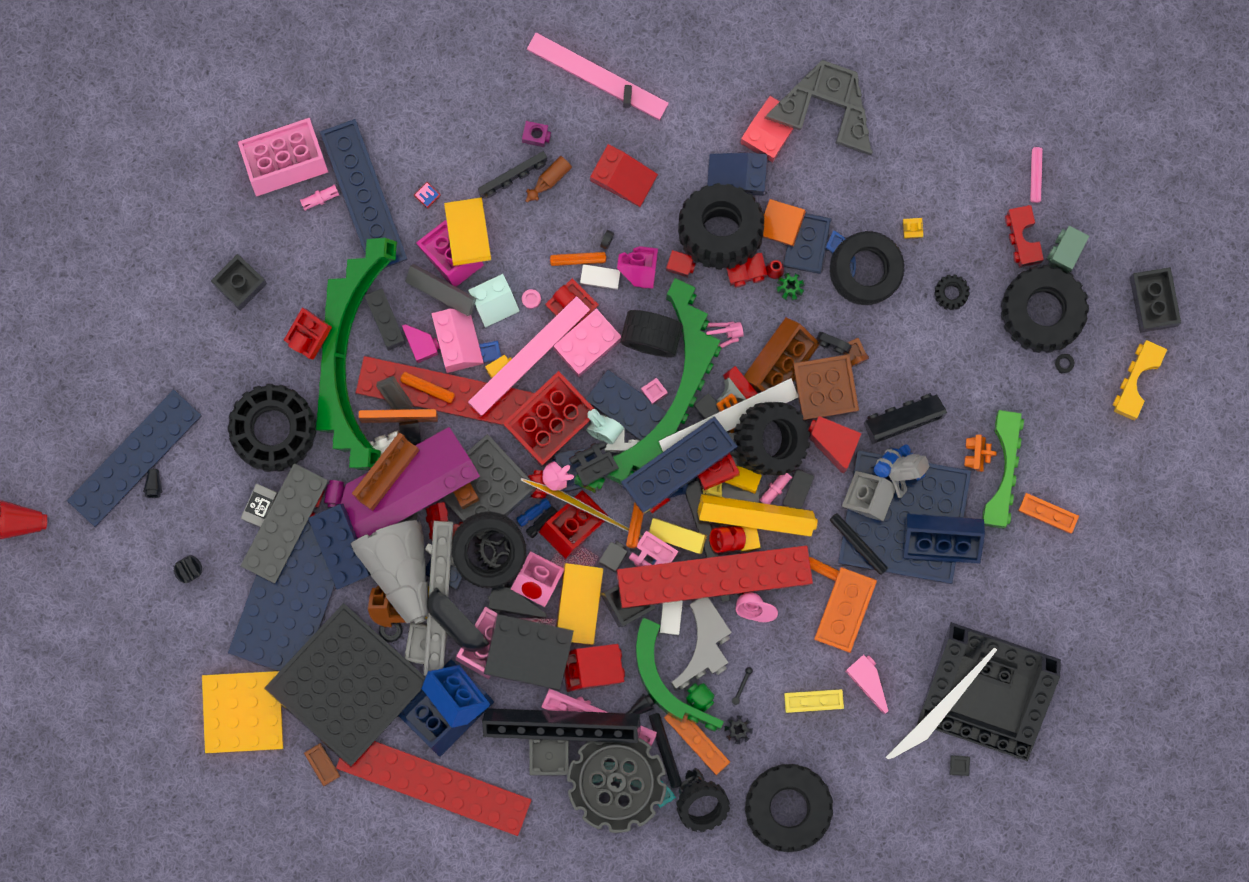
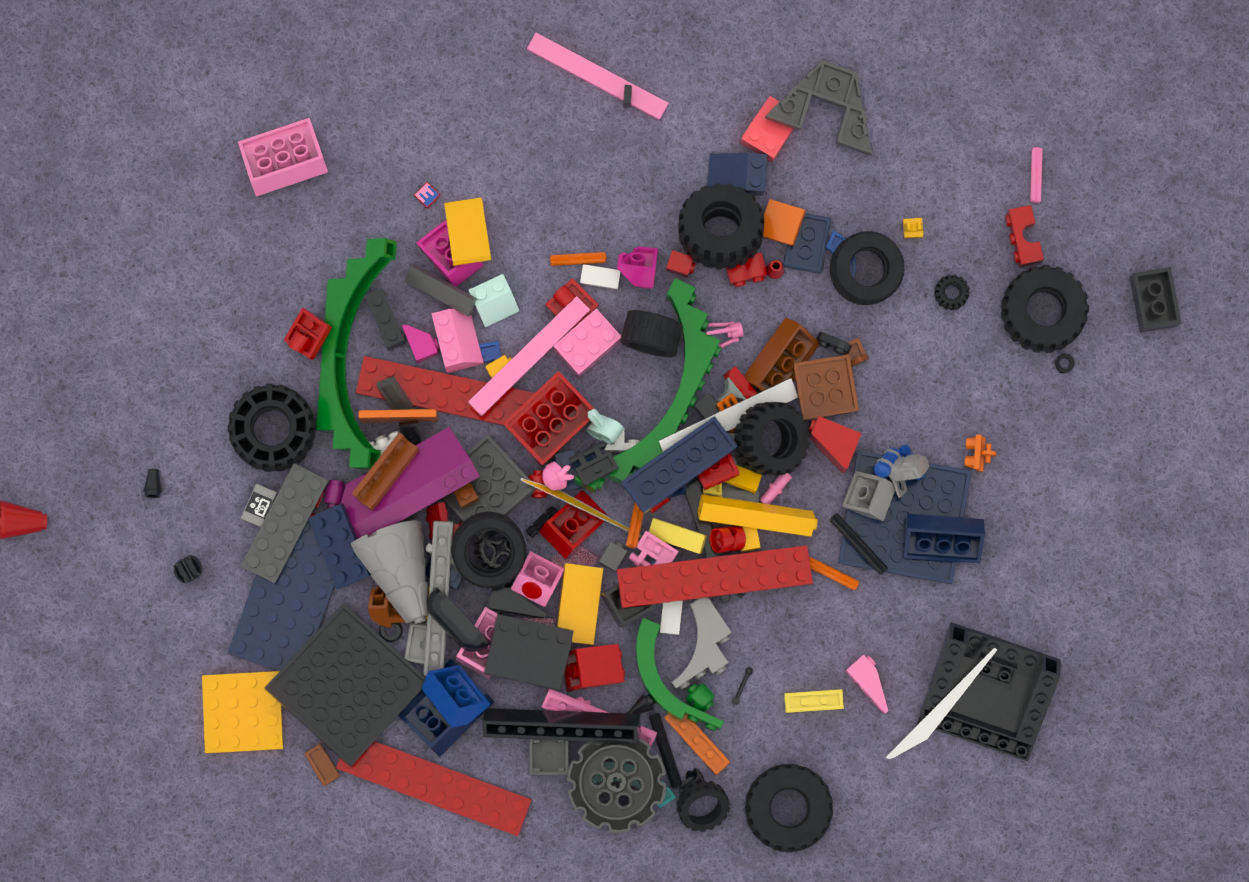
dark blue plate [67,389,202,527] -> none
black brick [211,254,267,311] -> none
bright pink pin [300,184,340,211] -> none
dark blue plate [320,119,408,268] -> none
orange axle [400,372,455,403] -> none
black plate [478,151,547,198] -> none
blue axle [516,498,551,527] -> none
magenta brick [522,121,551,147] -> none
bright pink tile [522,289,541,309] -> none
dark orange wheel [525,156,572,202] -> none
dark blue plate [586,370,667,441] -> none
red slope [590,144,658,207] -> none
black tile [600,230,614,249] -> none
bright pink plate [641,378,668,405] -> none
black piece [724,715,753,744] -> none
bright pink cap [736,592,778,622] -> none
green piece [776,272,805,301] -> none
black tile [782,469,814,509] -> none
orange tile [814,567,877,653] -> none
black slope [864,393,947,444] -> none
black tile [949,755,970,776] -> none
bright green arch [982,410,1024,529] -> none
orange plate [1018,493,1079,534] -> none
sand green brick [1046,226,1089,273] -> none
yellow arch [1112,340,1167,421] -> none

